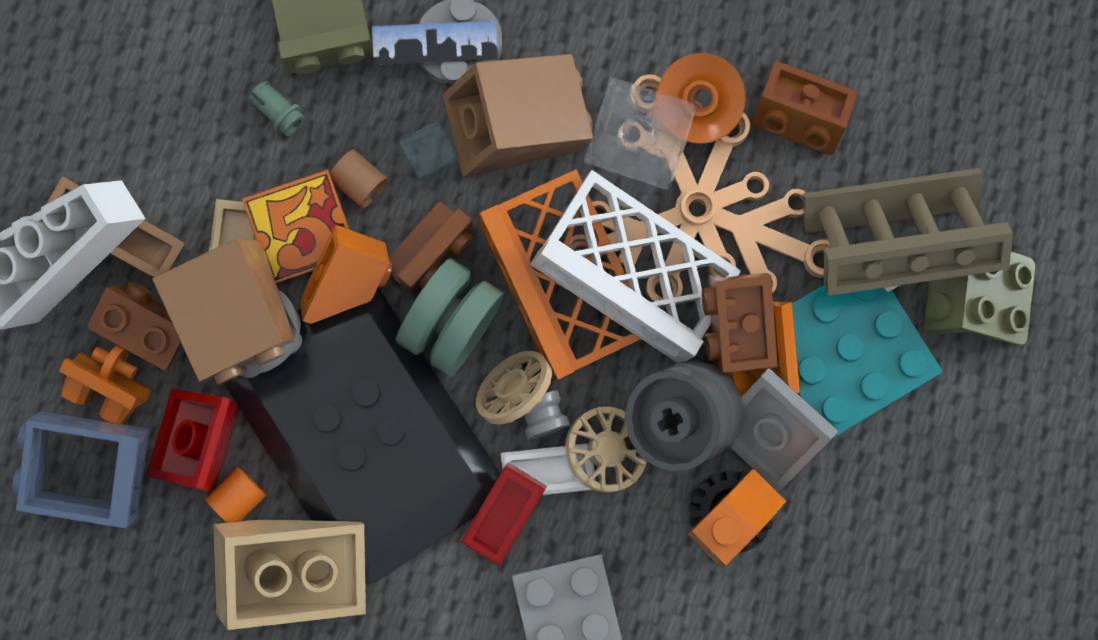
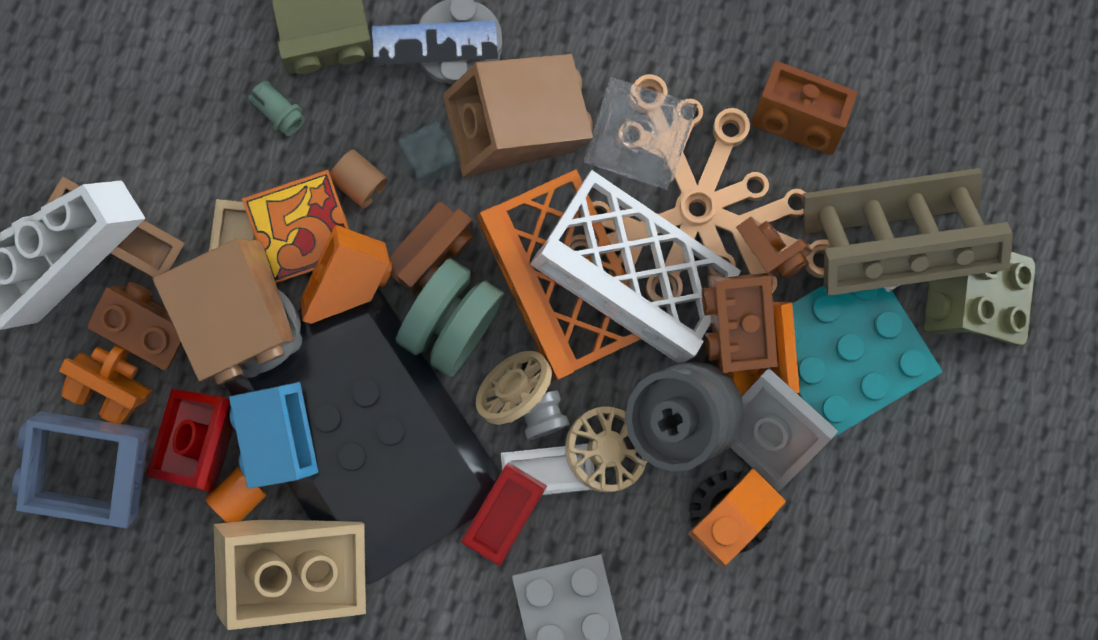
orange dish [656,53,746,143] -> none
none -> dark azure piece [229,382,319,489]
none -> dark orange bracket [736,217,813,279]

